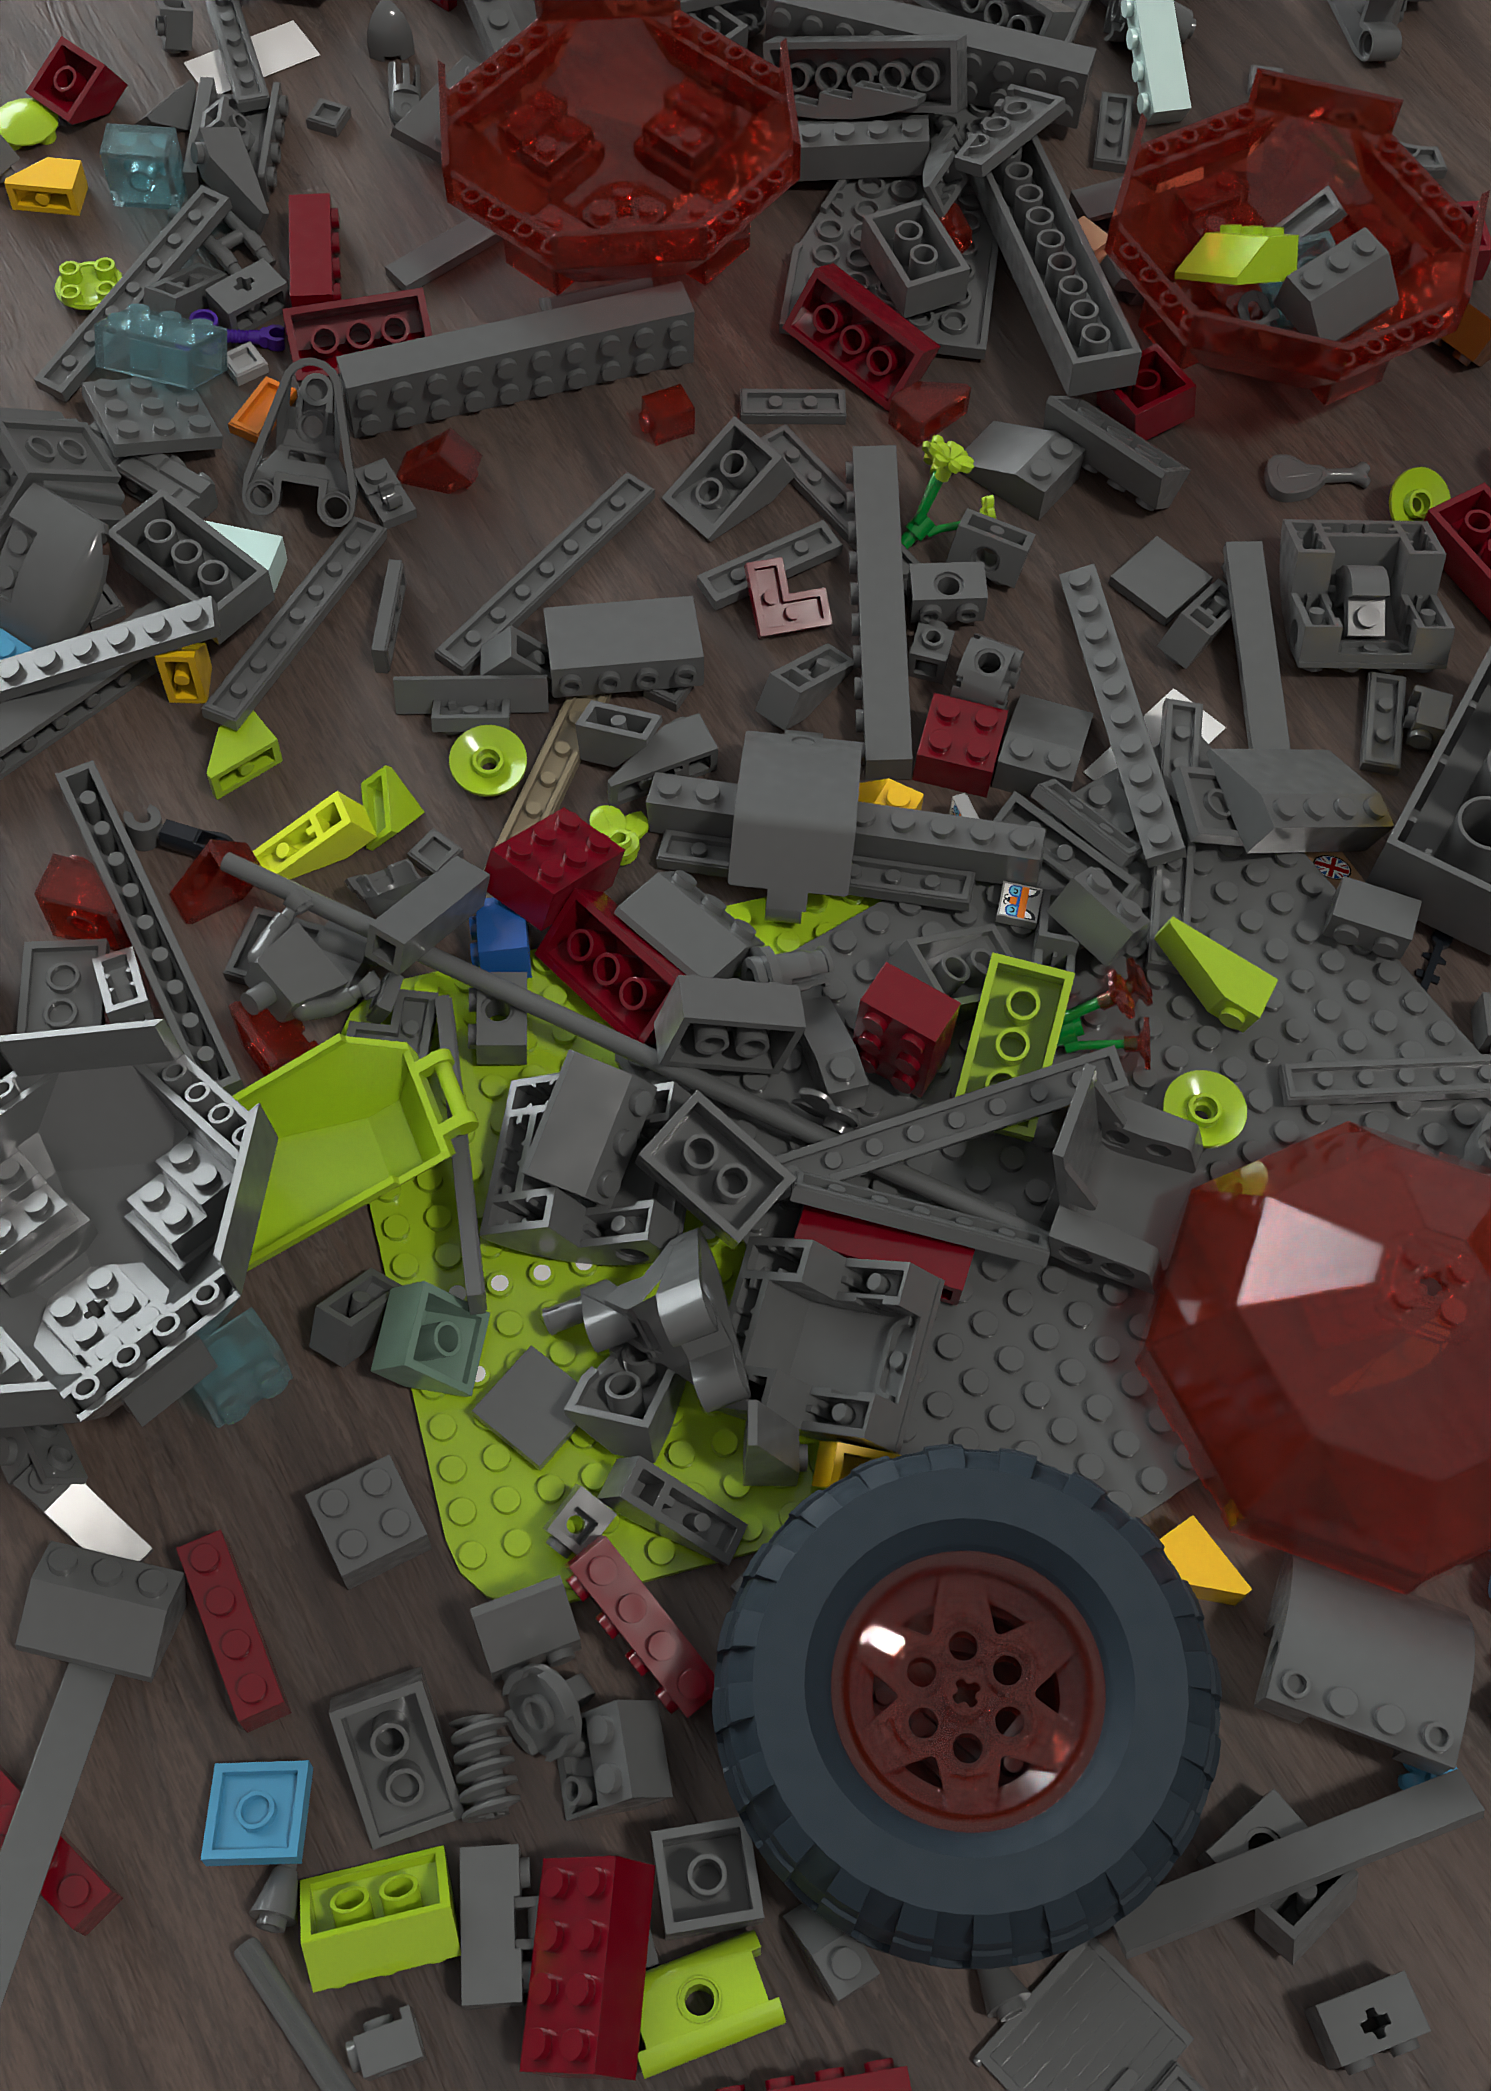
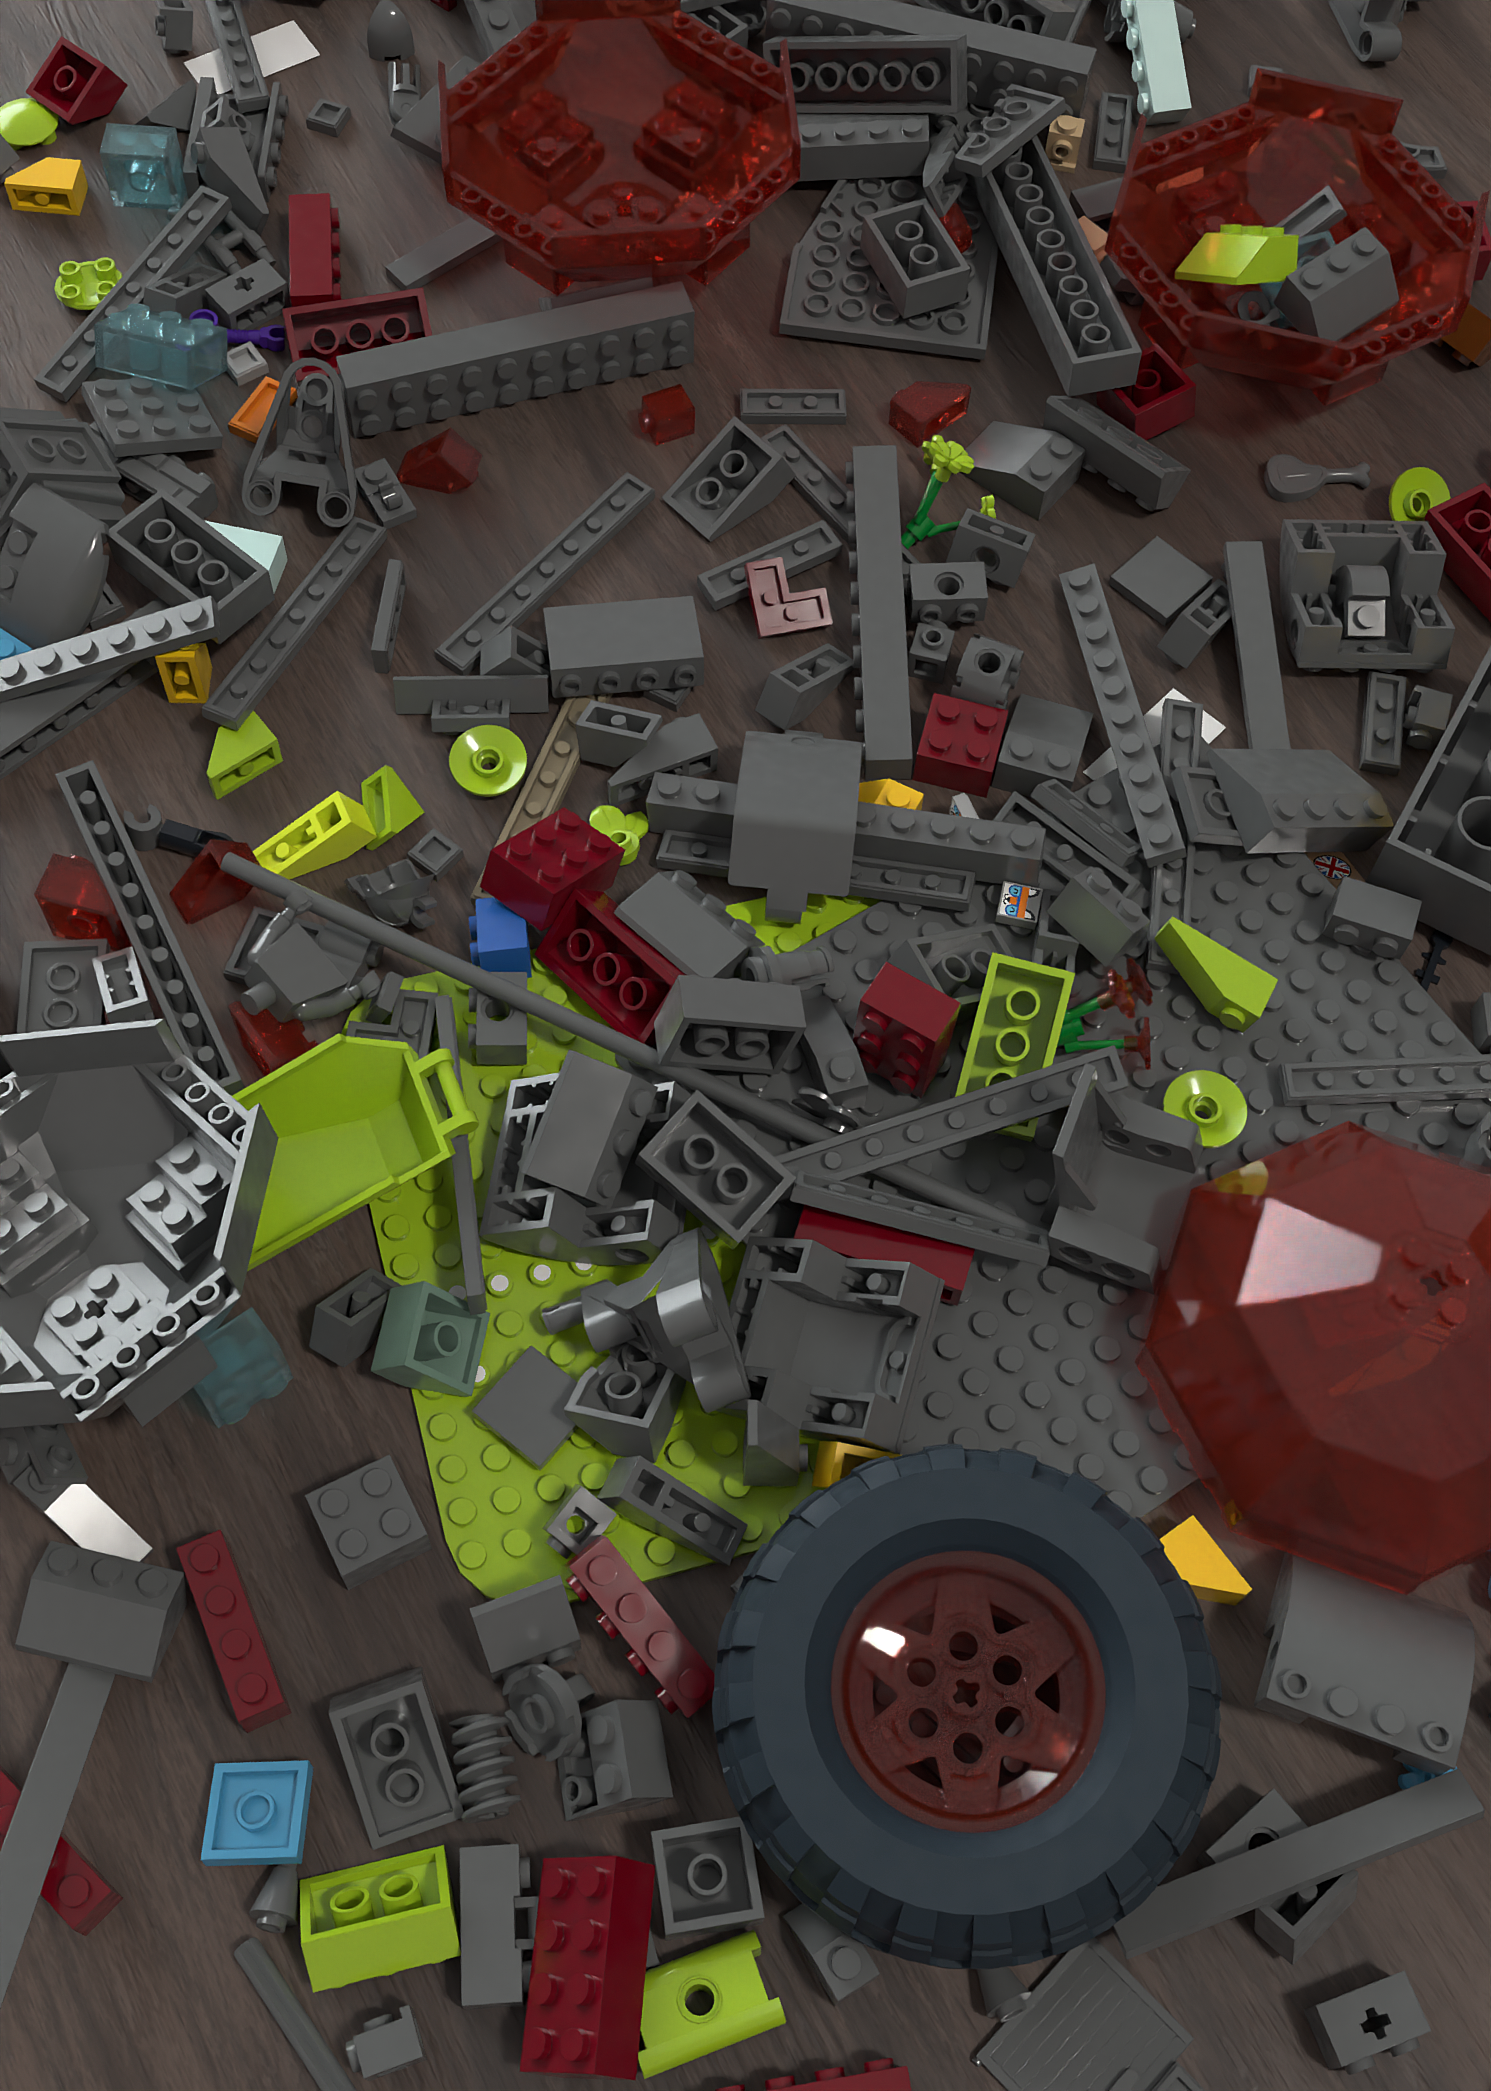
dark grey brick [364,856,490,976] -> none
dark red slope [782,263,941,411] -> none
dark grey slope [784,80,927,119] -> none
none -> tan brick [1045,115,1085,173]

